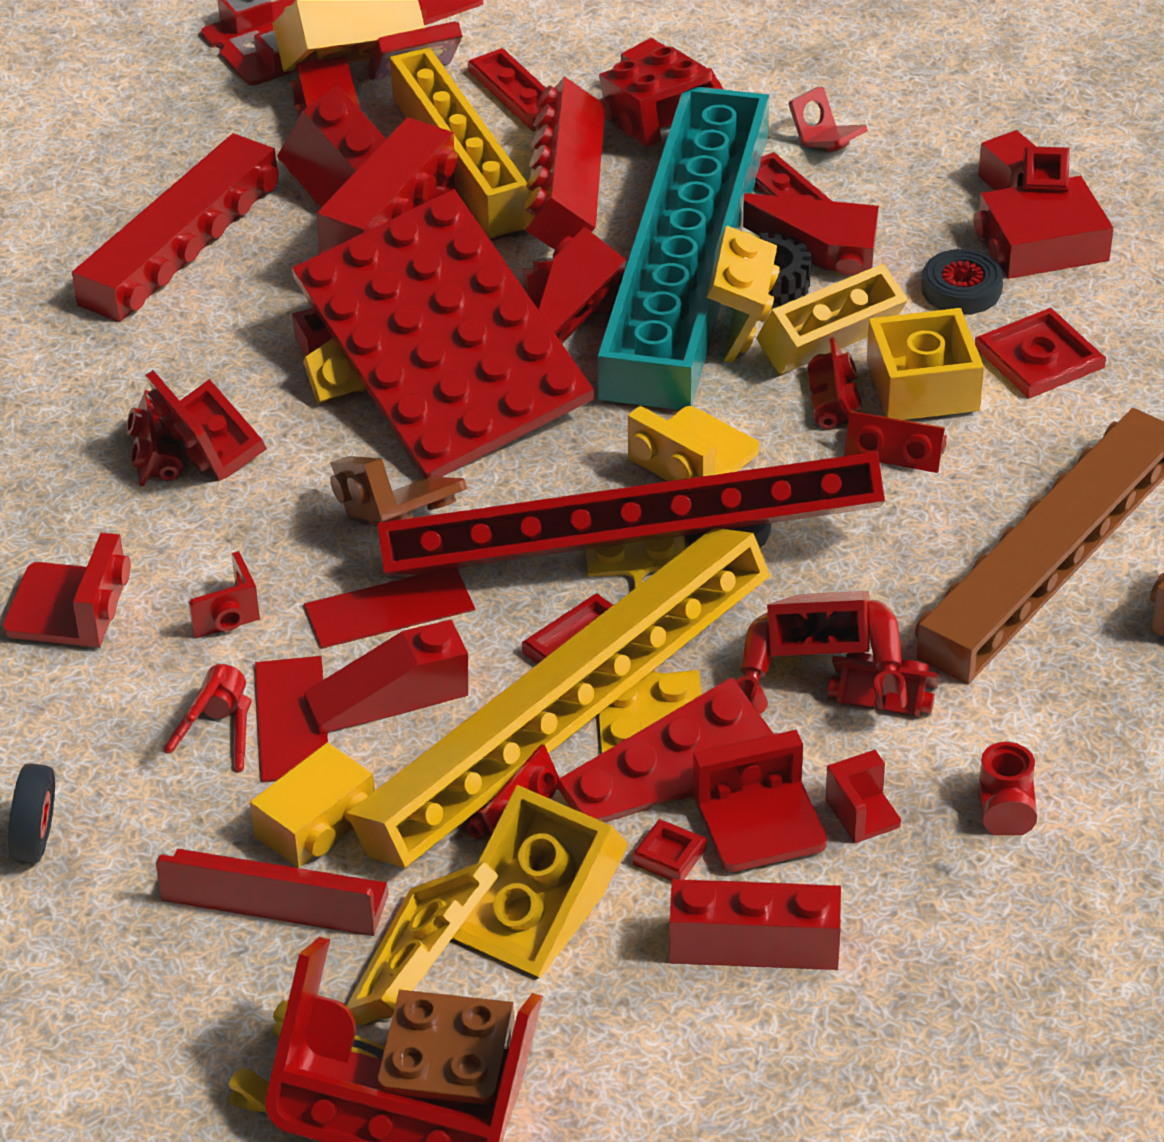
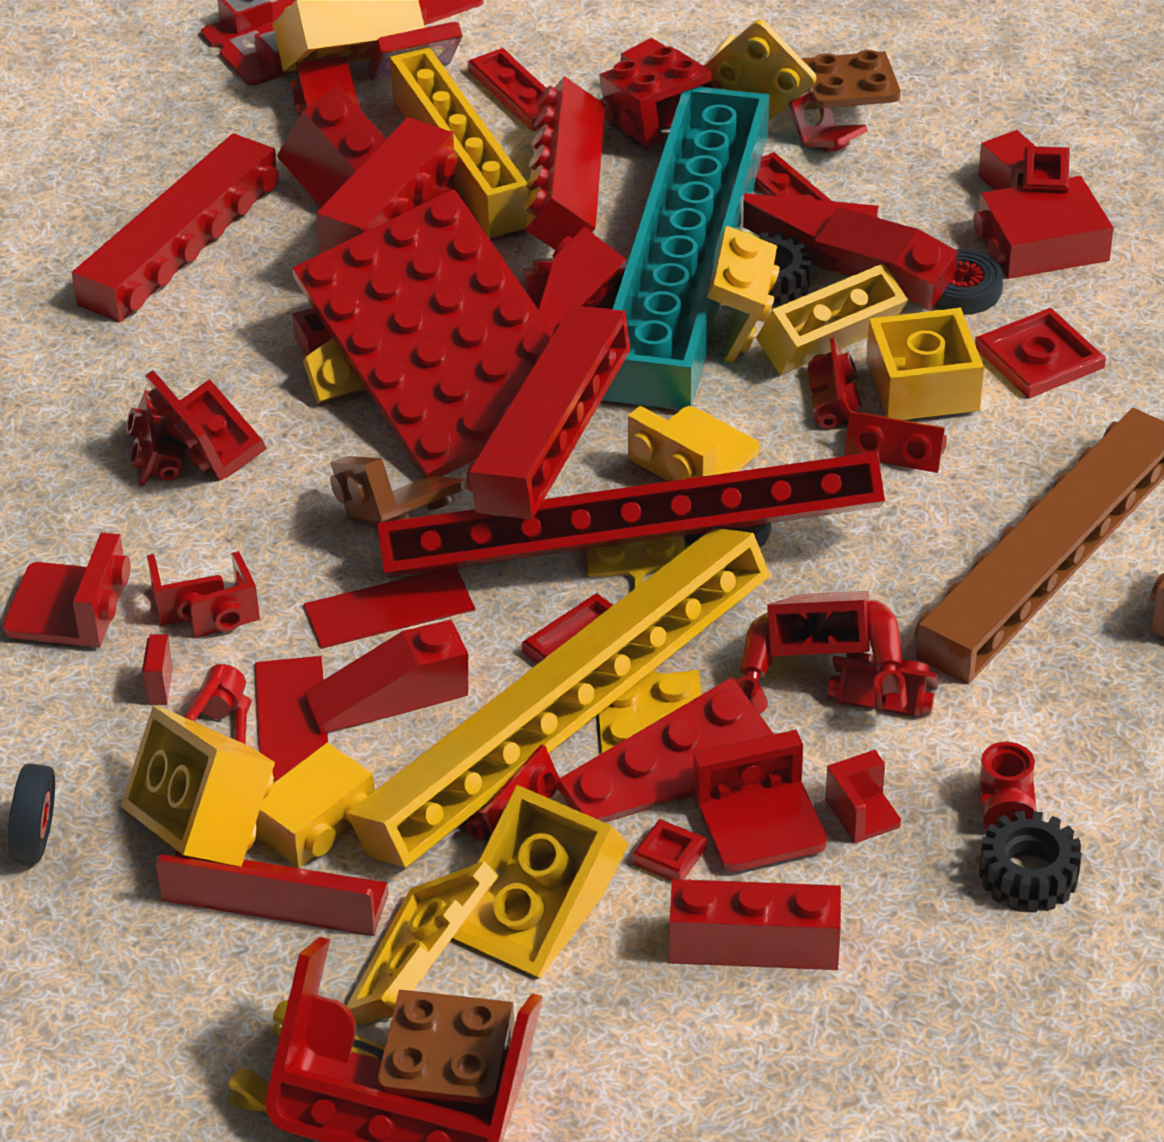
none -> yellow slope [120,706,275,867]
none -> red tile [142,634,173,705]
none -> red bracket [147,554,224,626]
none -> red brick [466,305,630,520]
none -> yellow bracket [704,19,816,121]
none -> dark orange bracket [802,50,901,110]
none -> red slope [814,207,958,311]
none -> black tyre [979,811,1082,913]

